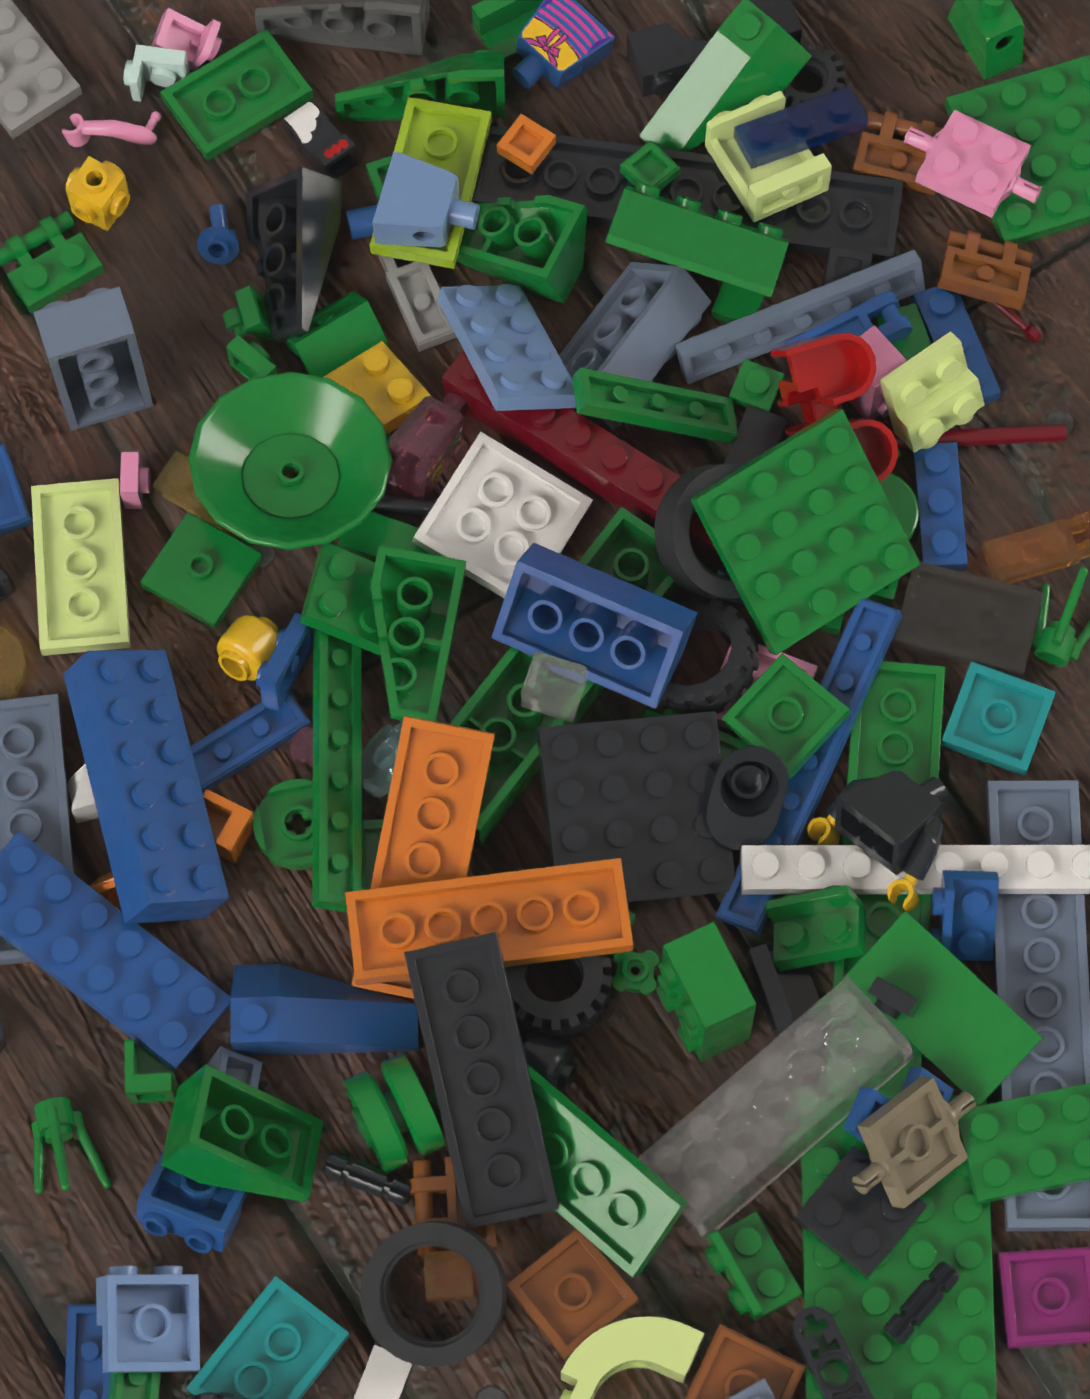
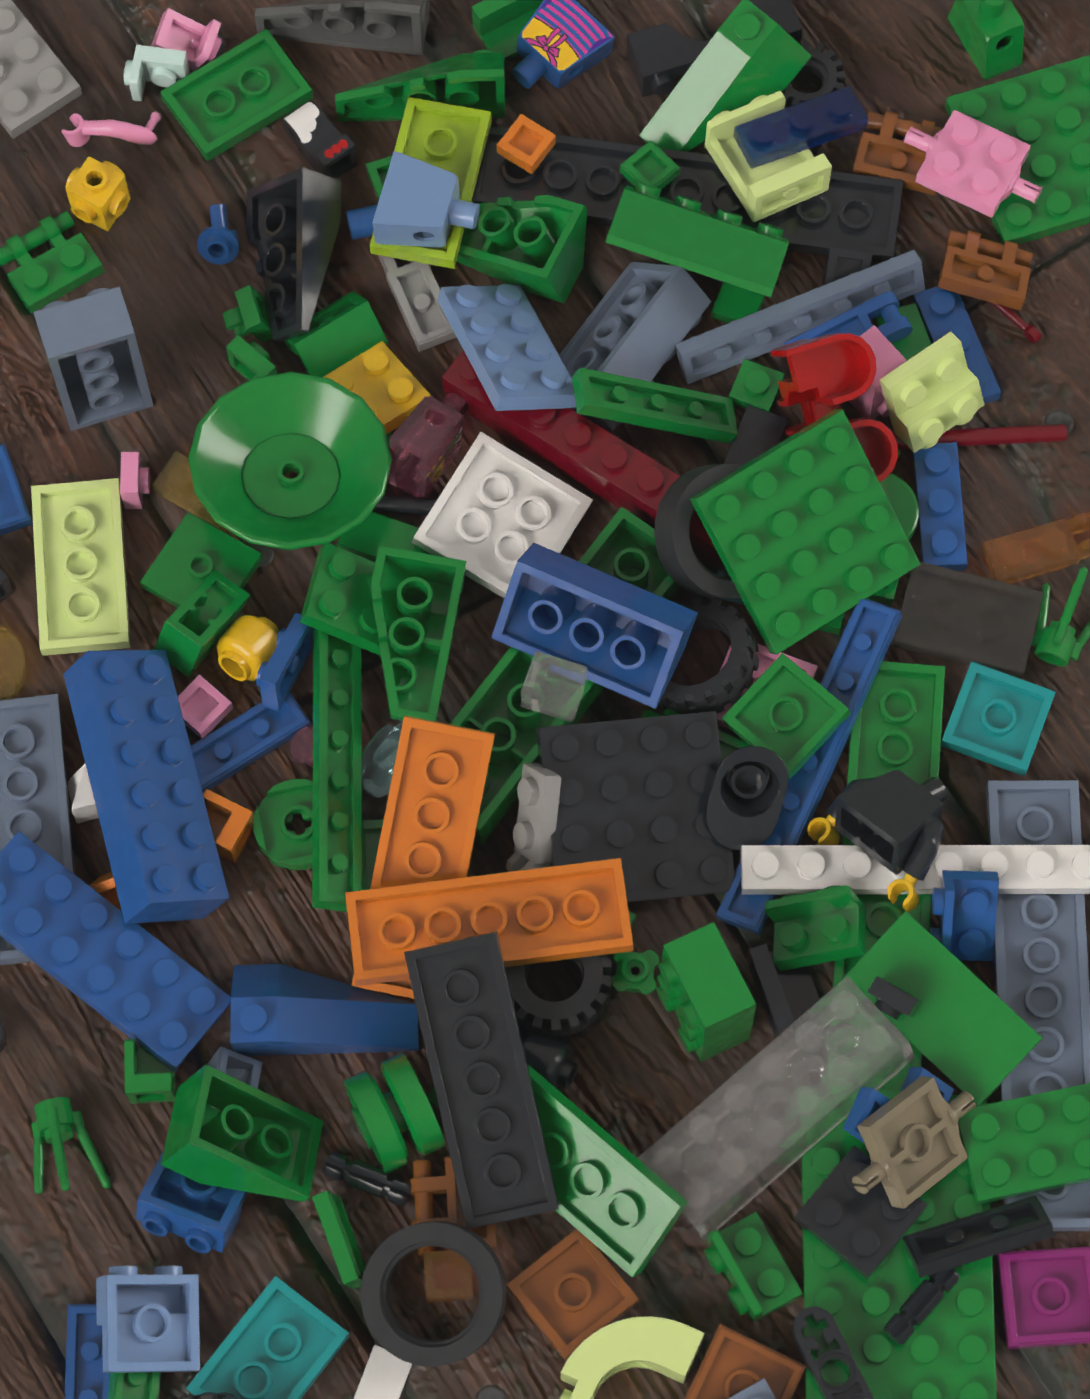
none -> green arch [153,569,250,677]
none -> bright pink plate [178,674,233,739]
none -> green tile [312,1191,366,1289]
none -> light grey hinge [506,763,562,872]
none -> black tile [903,1195,1054,1278]

